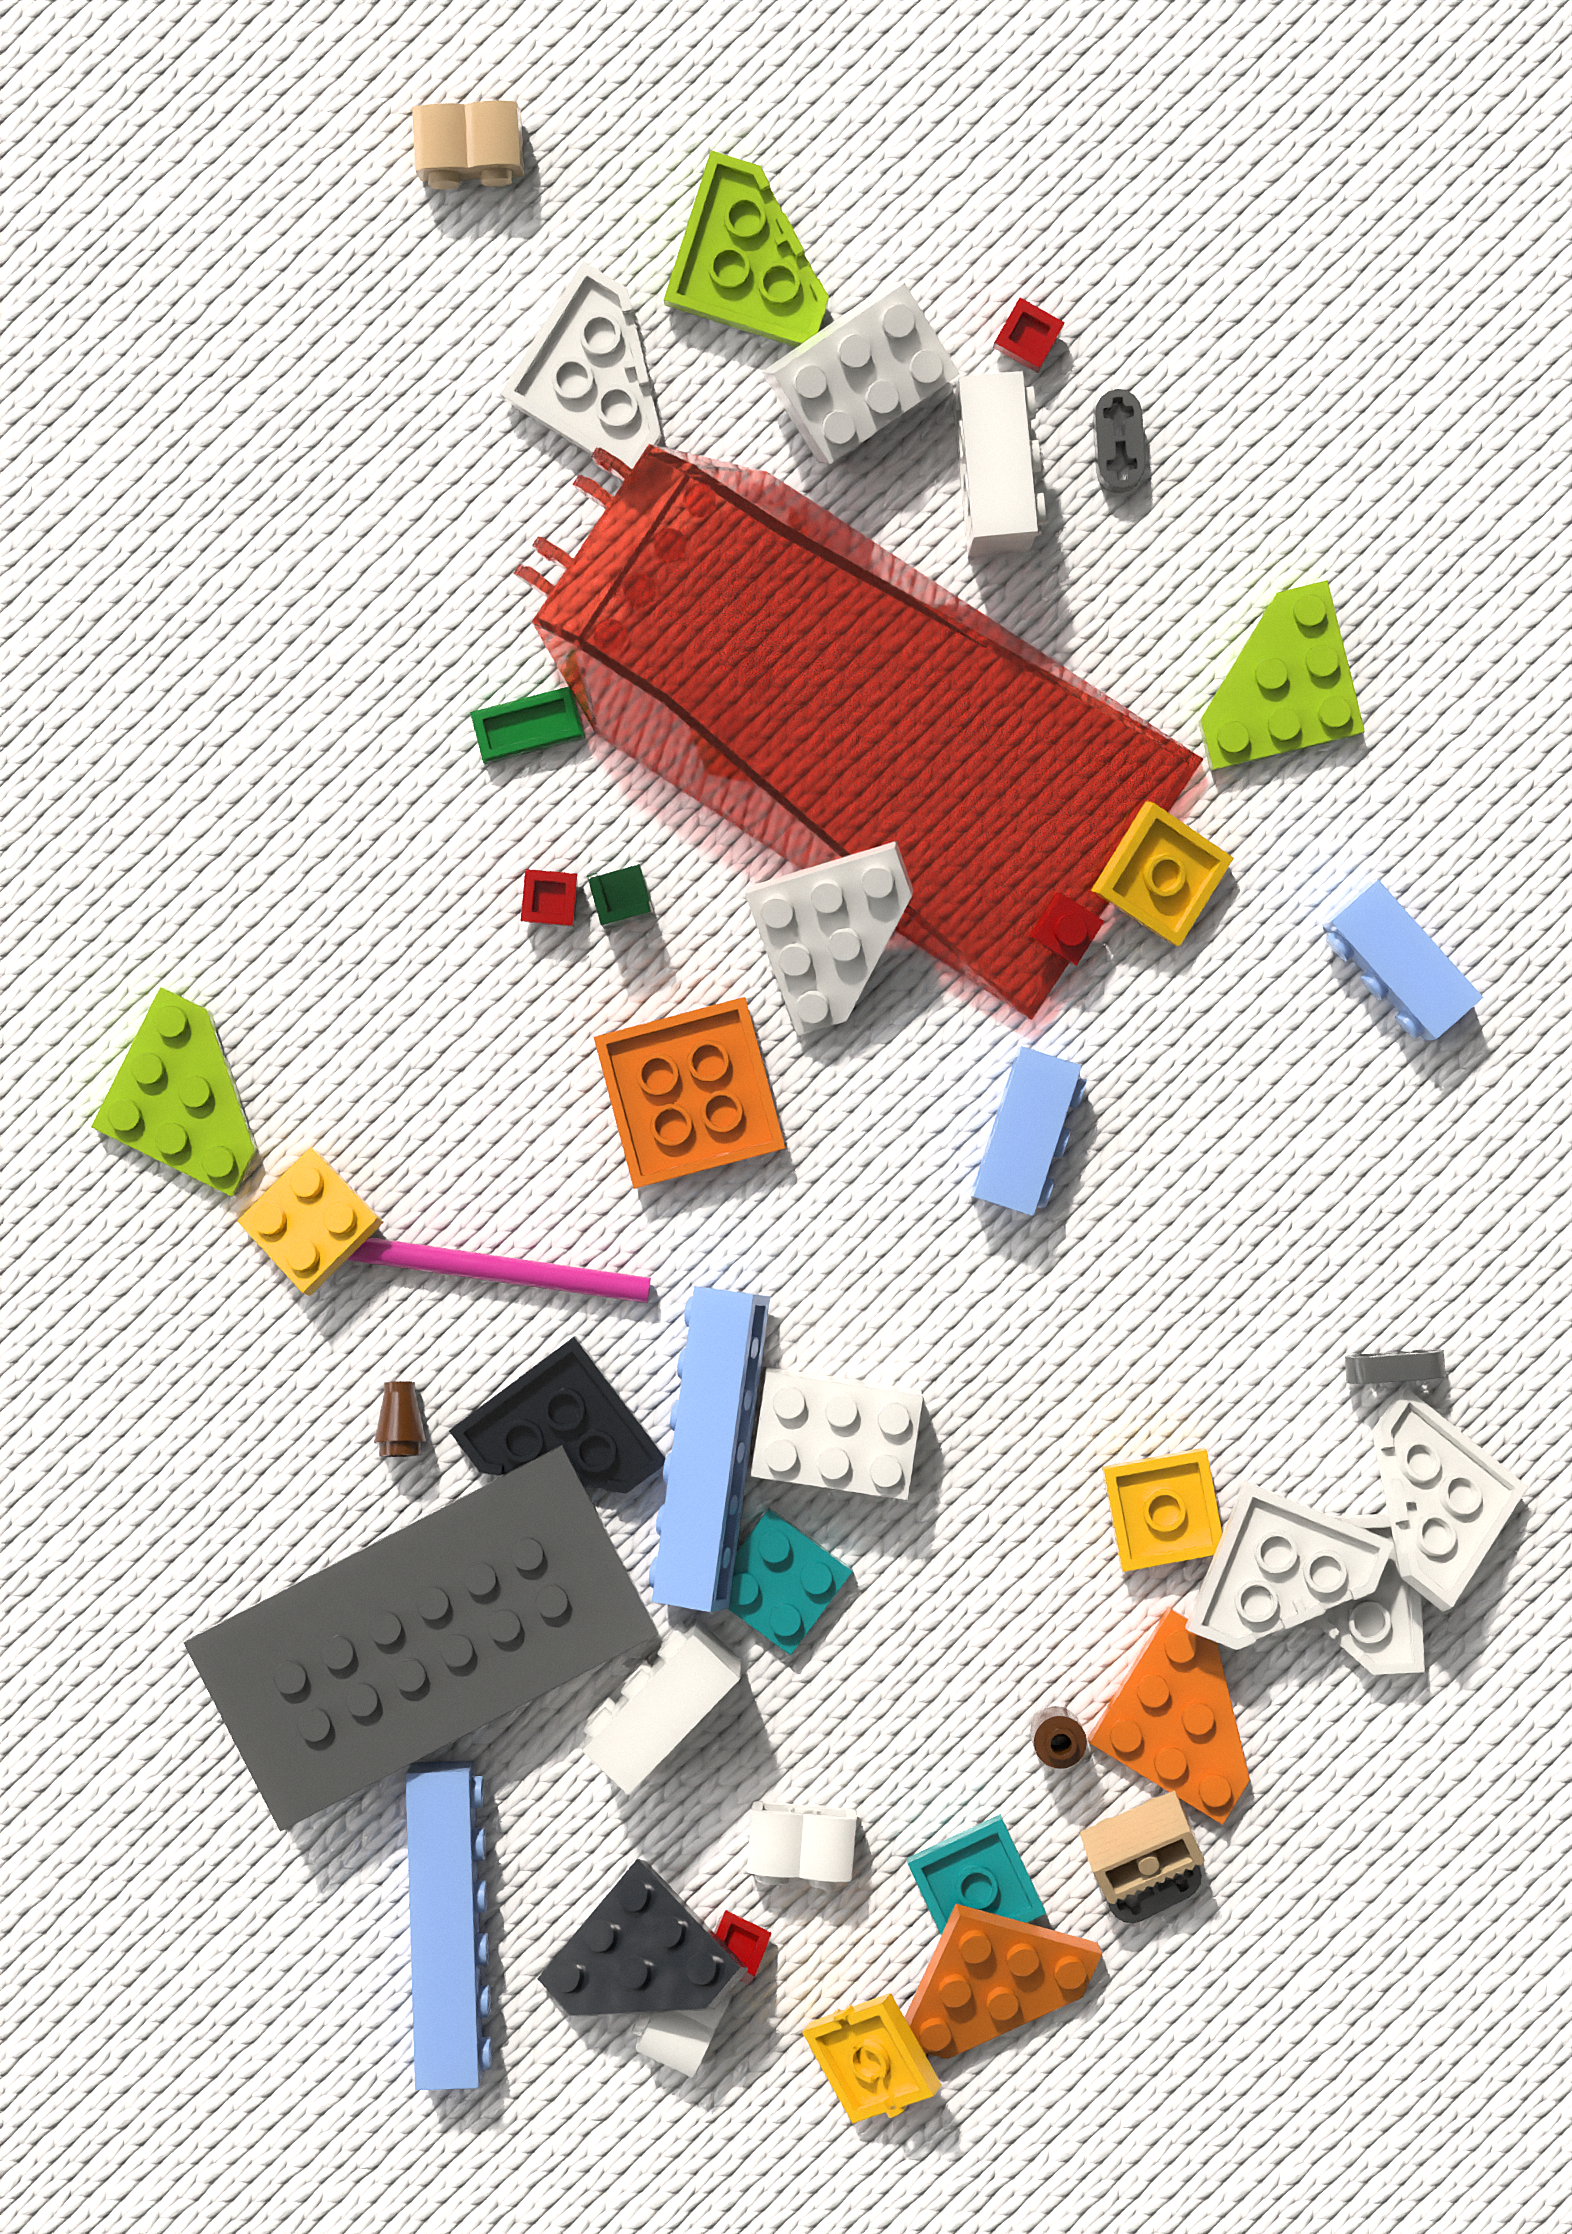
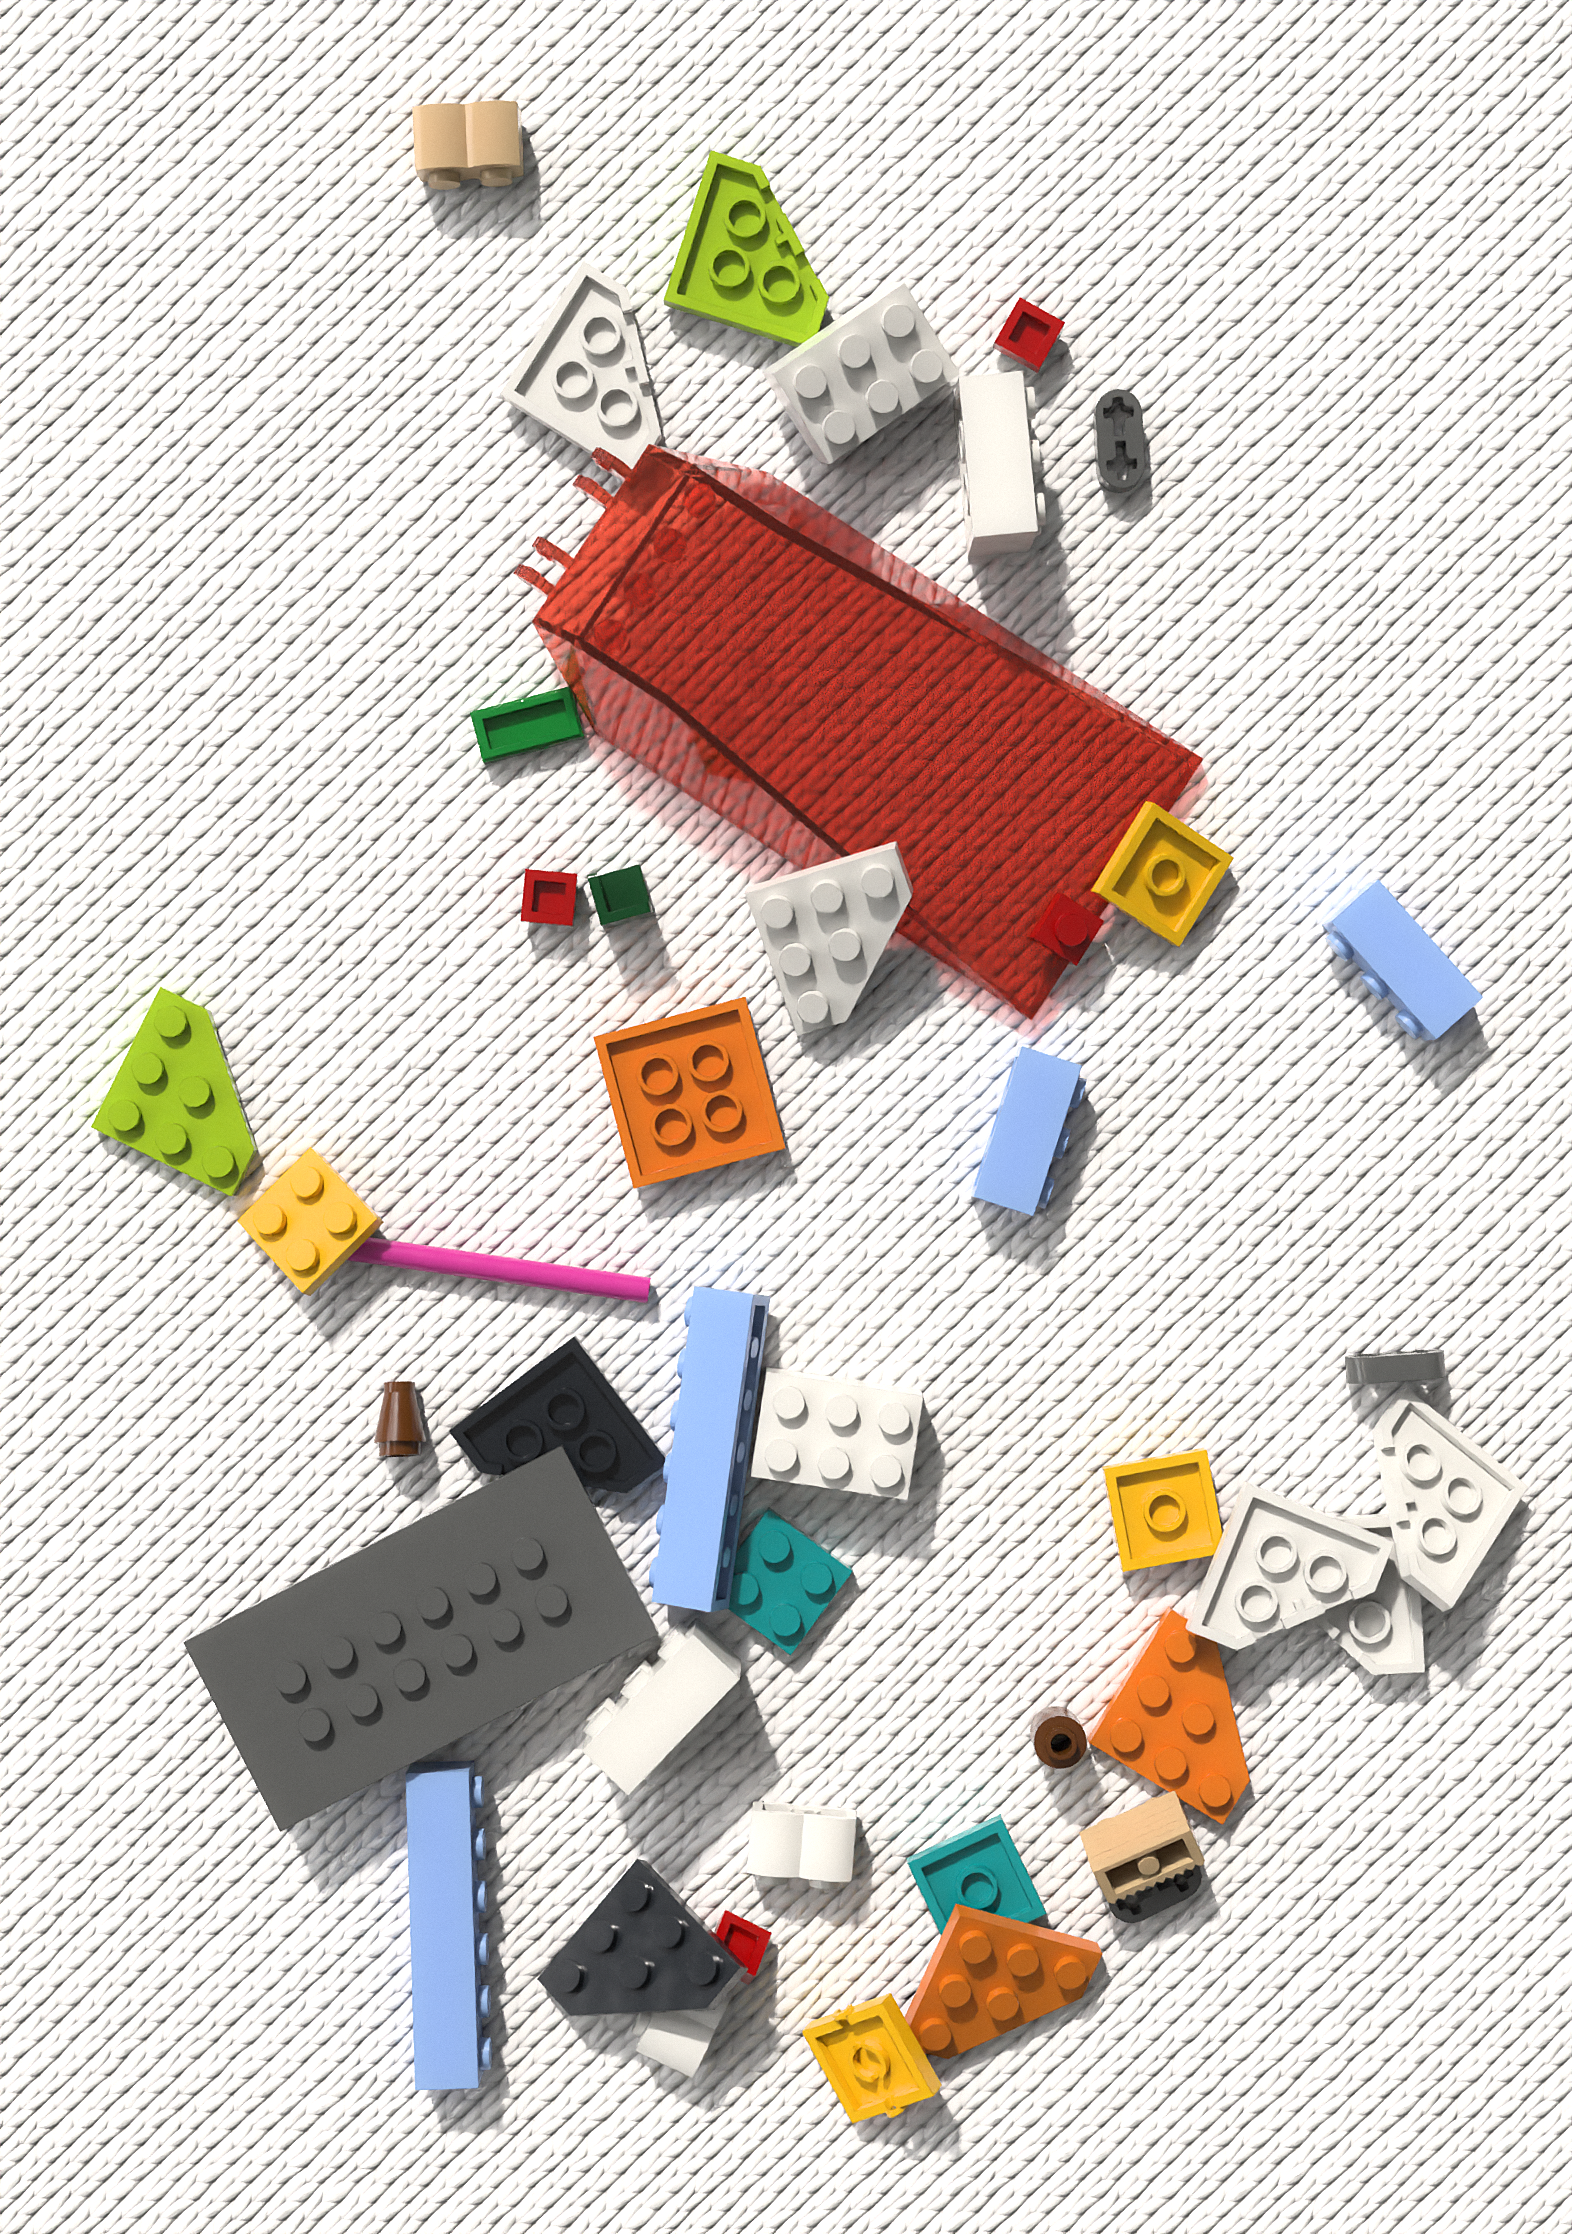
lime plate [1198,580,1365,772] -> none

